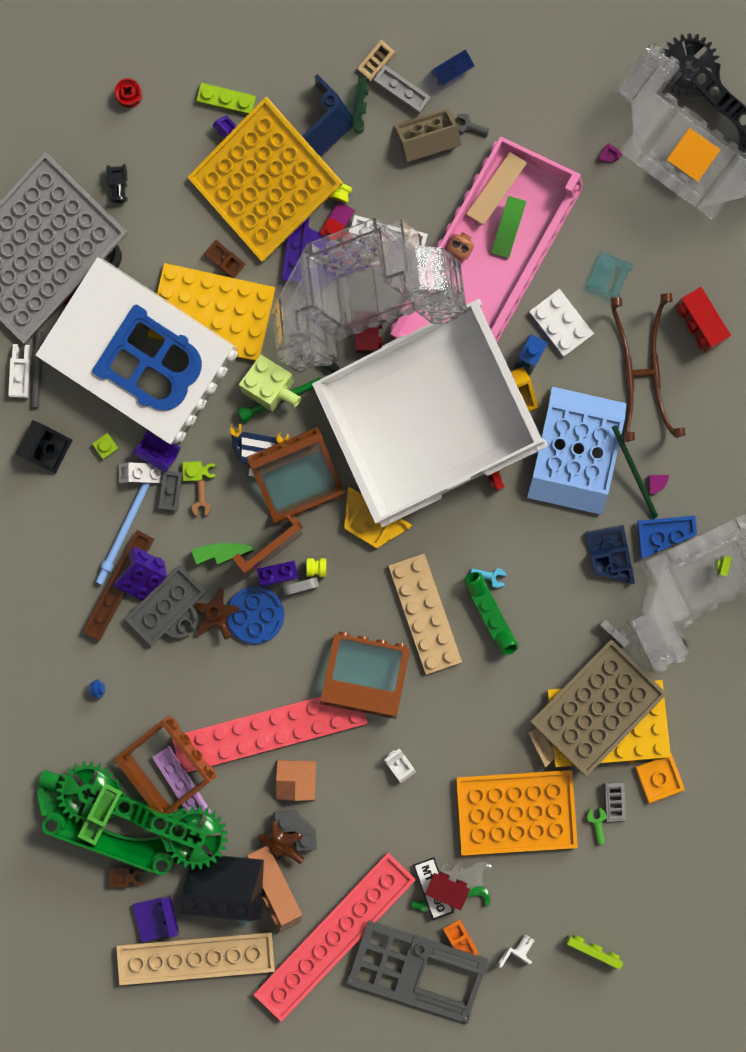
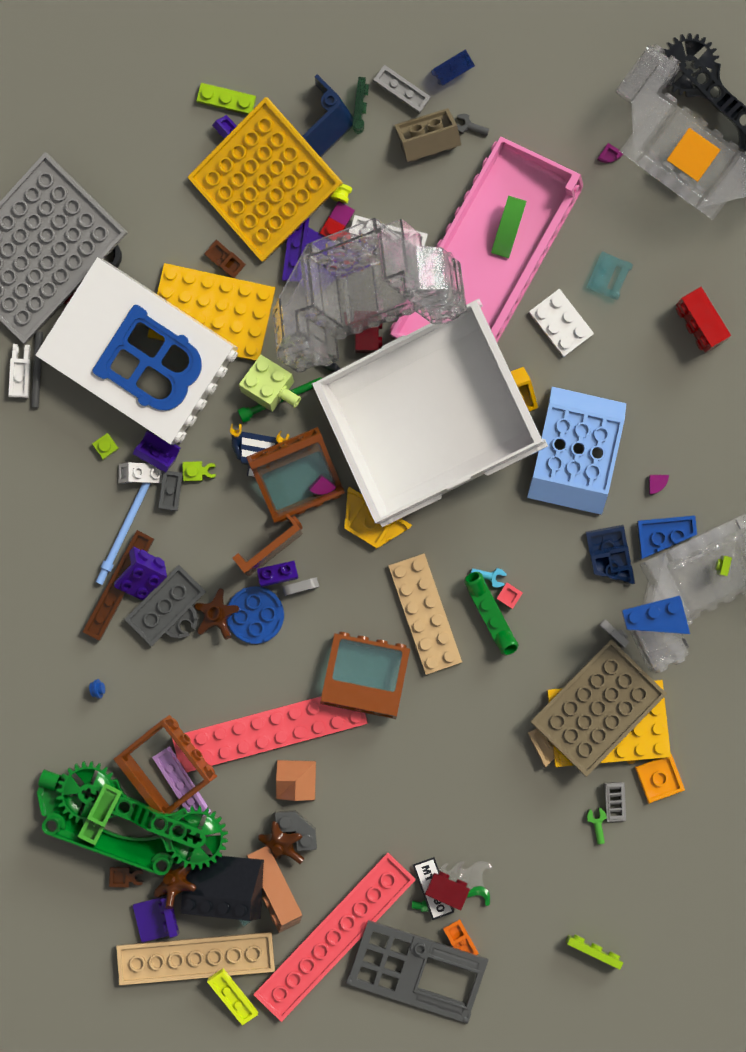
black slope [15,420,73,474] -> none
black connector [106,164,128,203] -> none
red wheel [114,78,142,108] -> none
bright green slope [191,543,254,565] -> none
medium nougat bar [192,481,211,517] -> none
neon yellow wheel [307,558,326,577] -> none
tan slope [357,40,396,81] -> none
white bracket [384,749,416,783] -> none
nougat head [446,232,475,262] -> none
light orange plate [456,770,578,855] -> none
tan slope [466,152,527,225] -> none
red plate [488,471,505,491] -> none
white bracket [496,934,535,968] -> none
blue torso [514,334,548,375] -> none
reddish brown bar [610,293,686,442] -> none
dark green axle [611,425,658,518] -> none
none -> reddish brown animal [154,864,196,909]
none -> neon yellow plate [207,968,258,1025]
none -> magenta tile [309,475,336,494]
none -> coral plate [496,583,523,609]
none -> blue wing [621,596,690,634]

